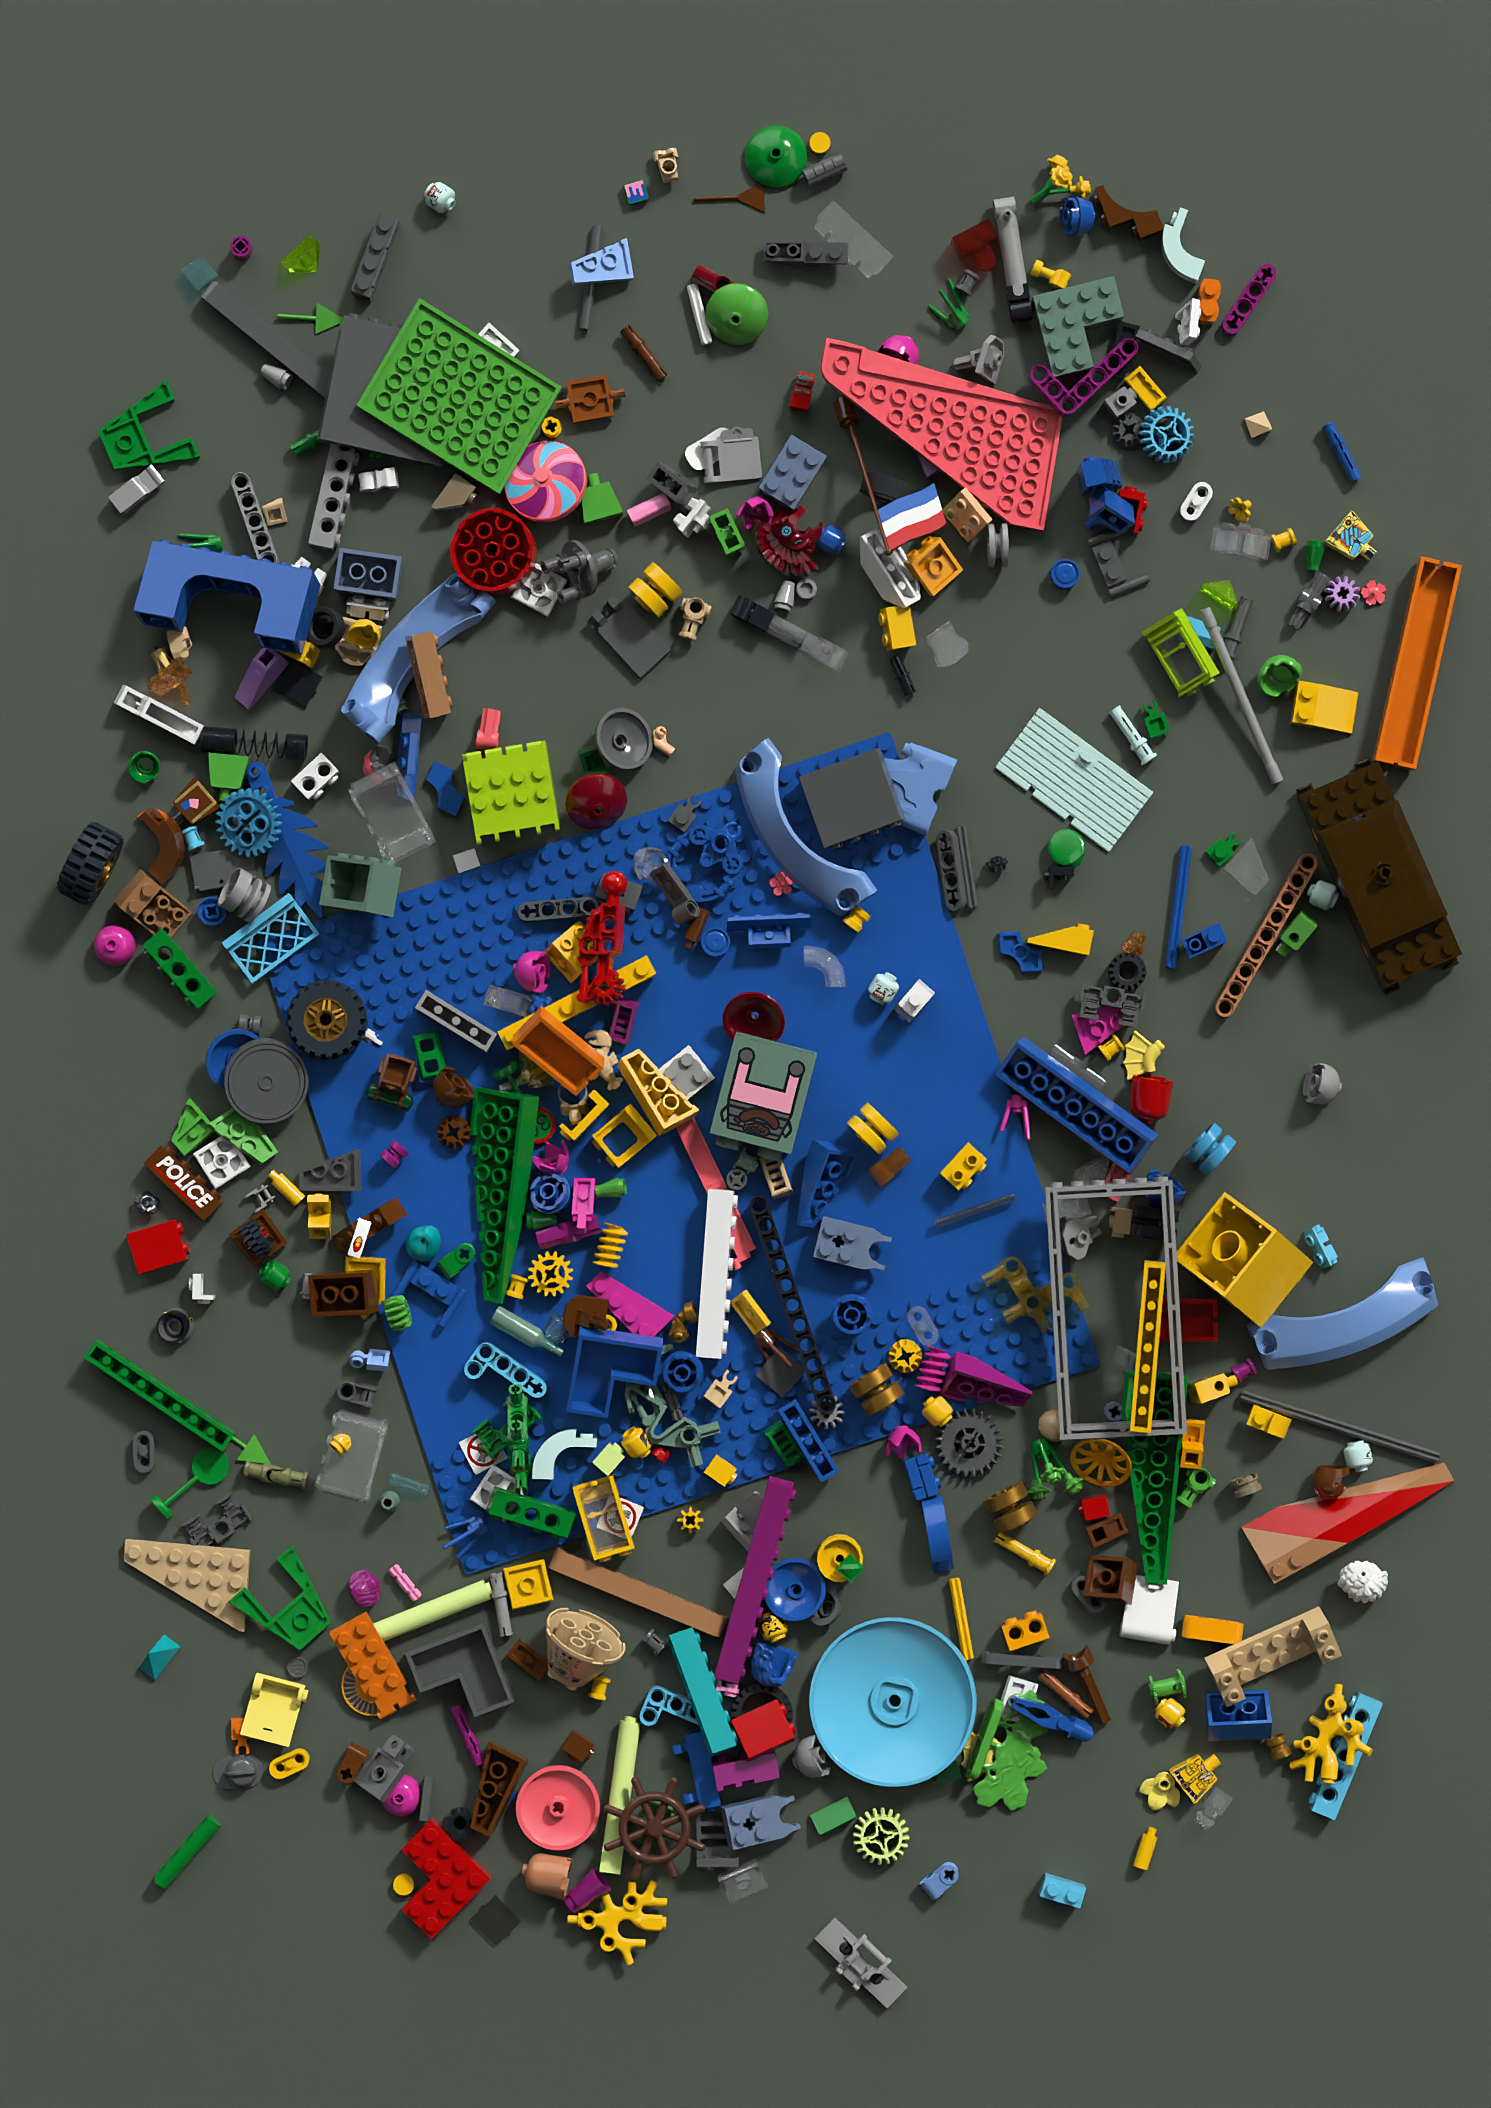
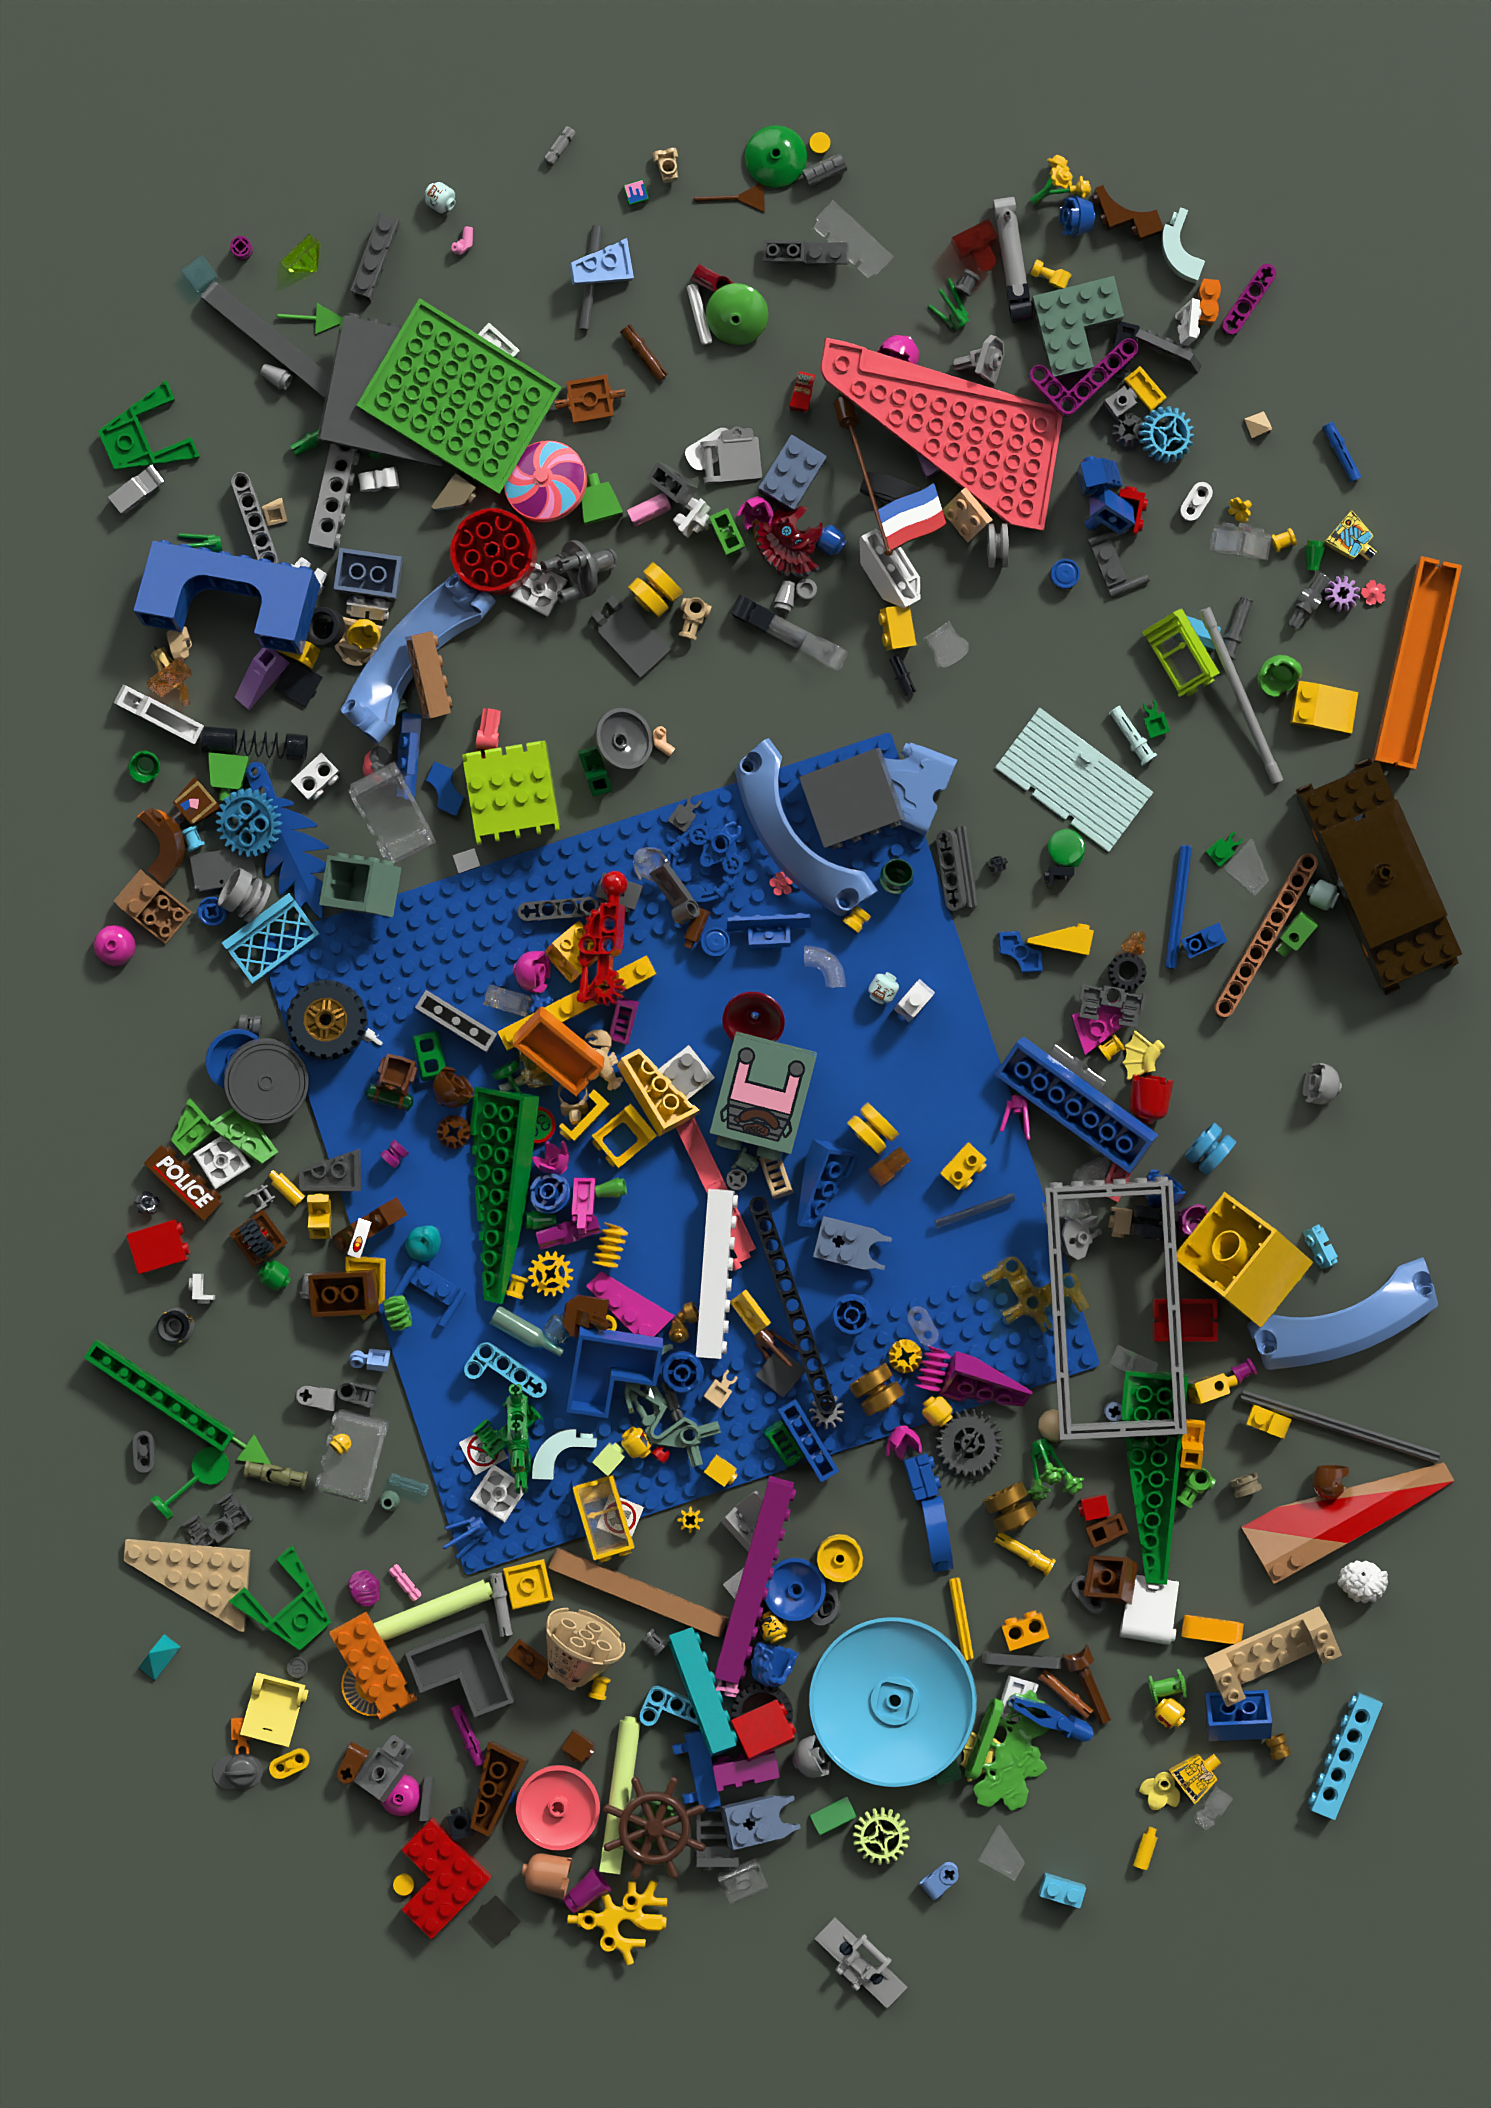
black wheel [57,822,124,906] -> none
green brick [142,928,217,1009] -> none
green brick [154,1814,221,1889] -> none
green piece [436,1243,475,1280] -> none
green brick [486,1486,576,1539] -> none
yellow bush [542,417,561,438] -> none
dark red dish [565,773,627,829] -> none
green tile [836,1553,865,1583] -> none
light orange plate [904,536,963,596] -> none
light orange wheel [1070,1438,1132,1487] -> none
yellow brick [1130,1260,1166,1433] -> none
clear neon green slope [1199,579,1239,611] -> none
yellow plant [1290,1684,1373,1784] -> none
light aqua head [1344,1440,1373,1472] -> none
none -> light grey piece [296,1386,337,1411]
none -> bright pink arm [451,227,473,255]
none -> light grey axle [545,126,575,165]
none -> dark green helmet [880,859,914,895]
none -> clear wing [978,1824,1025,1881]
none -> magenta hair [1175,1204,1209,1238]

